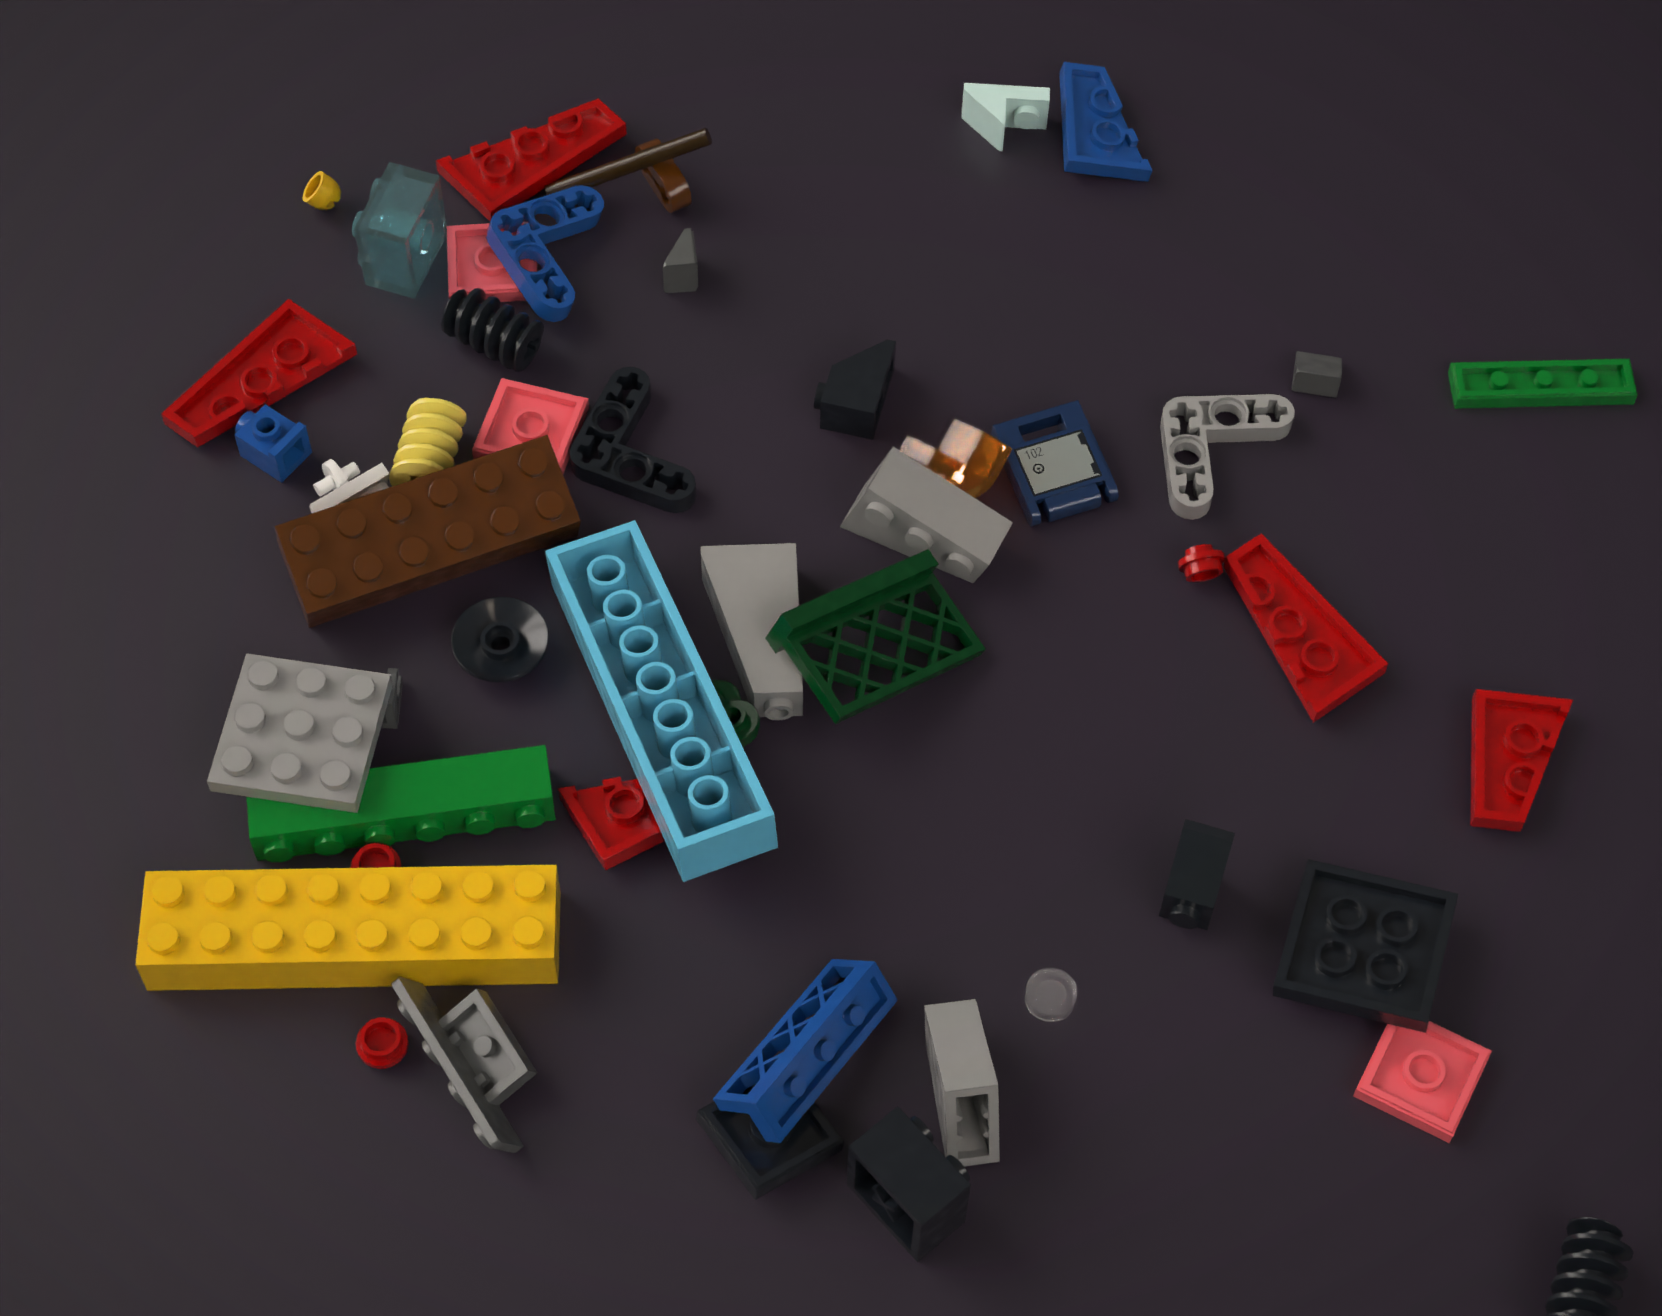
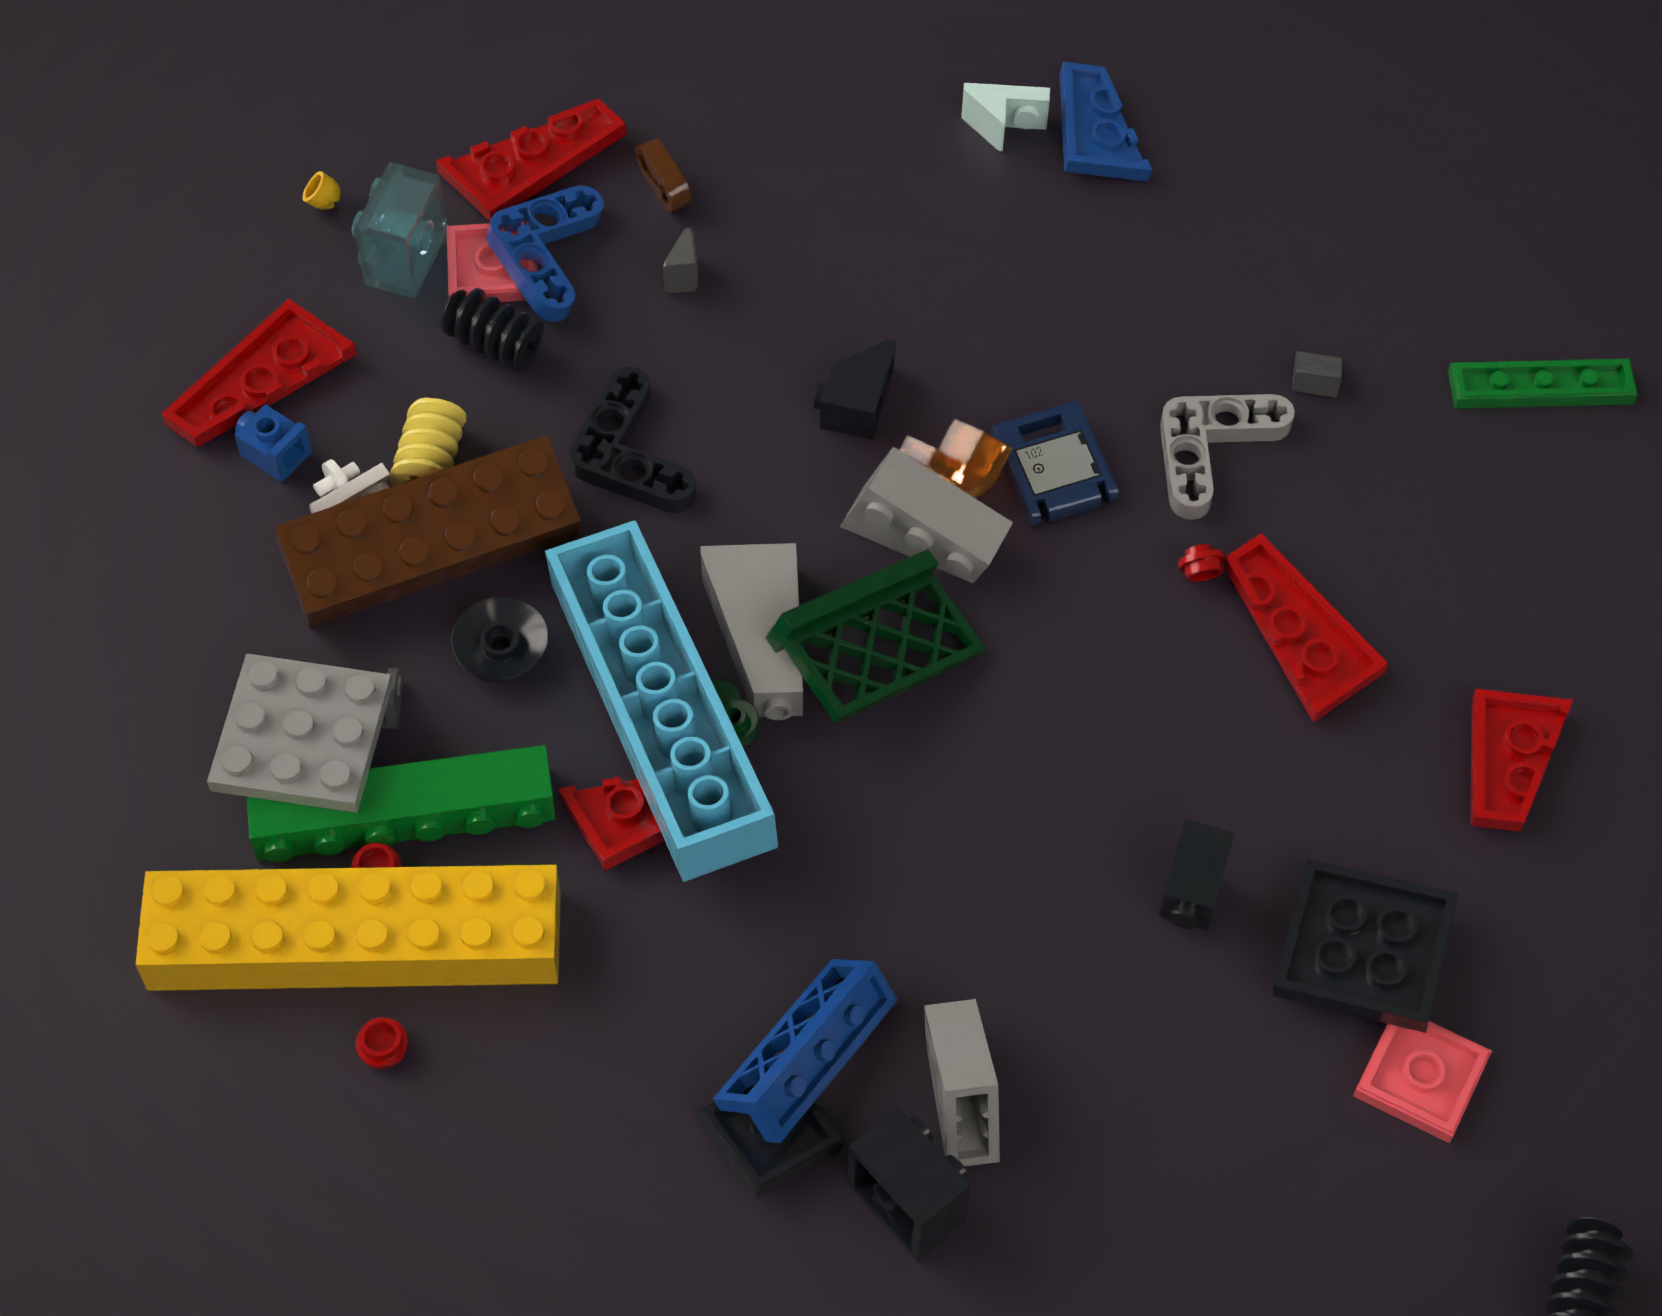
dark grey bracket [391,977,538,1153] -> none
coral tile [472,378,589,474] -> none
dark brown bar [545,128,712,195] -> none
clear tile [1024,968,1077,1022] -> none

